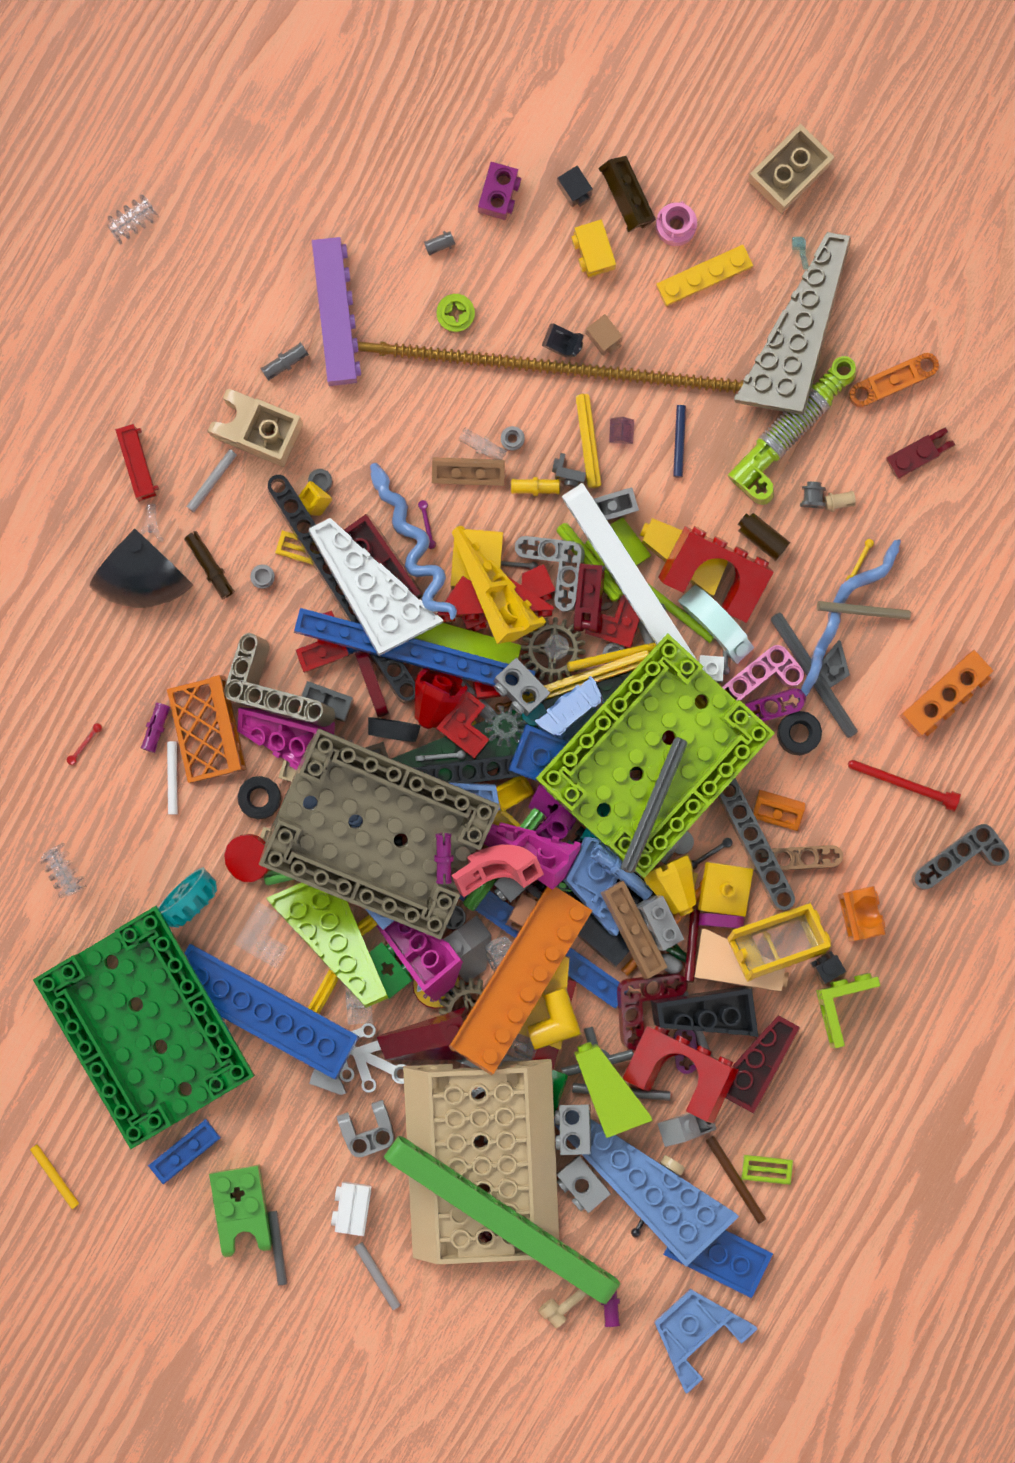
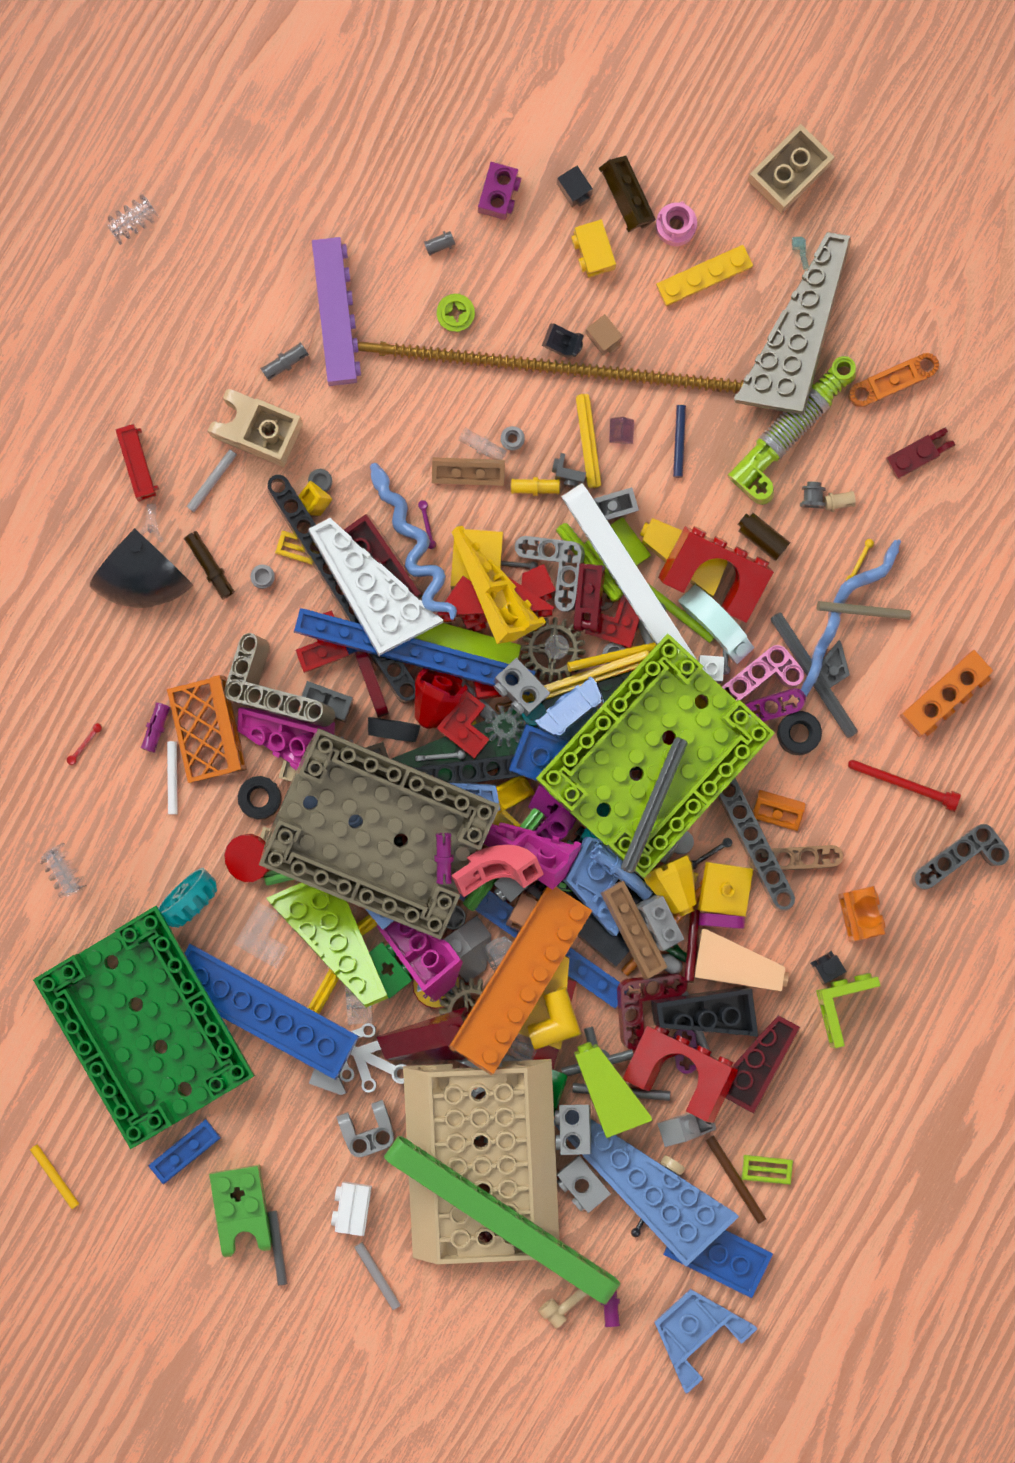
door [727,903,831,982] -> none

